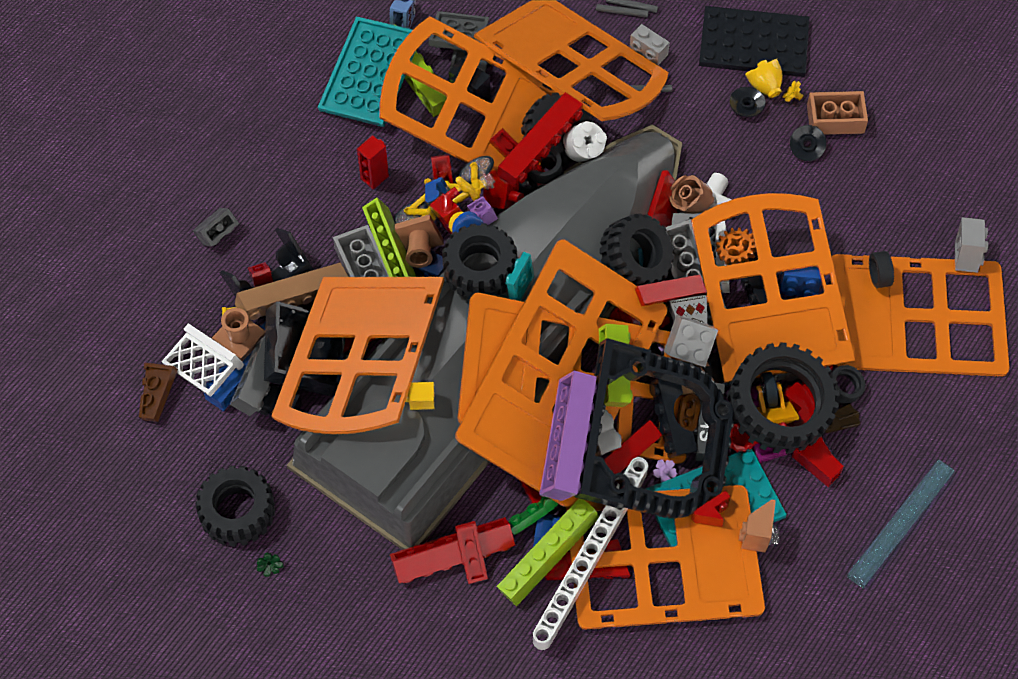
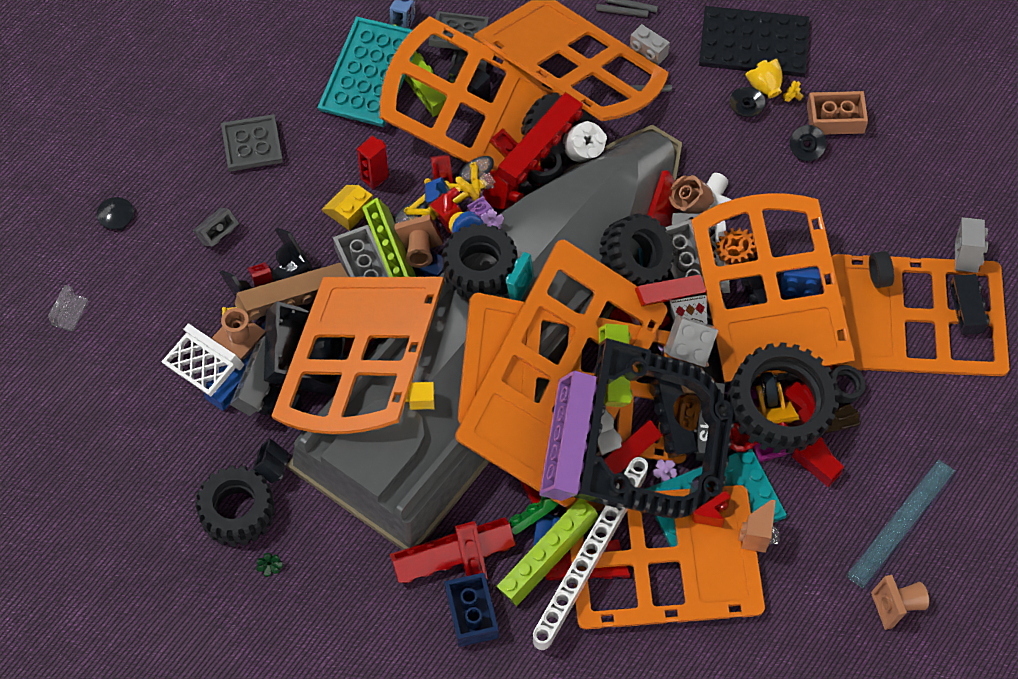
reddish brown wing [139,363,178,422] -> none
none -> clear panel [48,285,89,332]
none -> black dish [97,197,134,230]
none -> dark grey plate [221,114,283,171]
none -> black brick [253,438,289,484]
none -> yellow slope [322,185,373,231]
none -> dark blue brick [444,572,499,647]
none -> lavender plant [481,209,504,230]
none -> nougat plant [871,575,929,630]
none -> black brick [950,274,989,335]

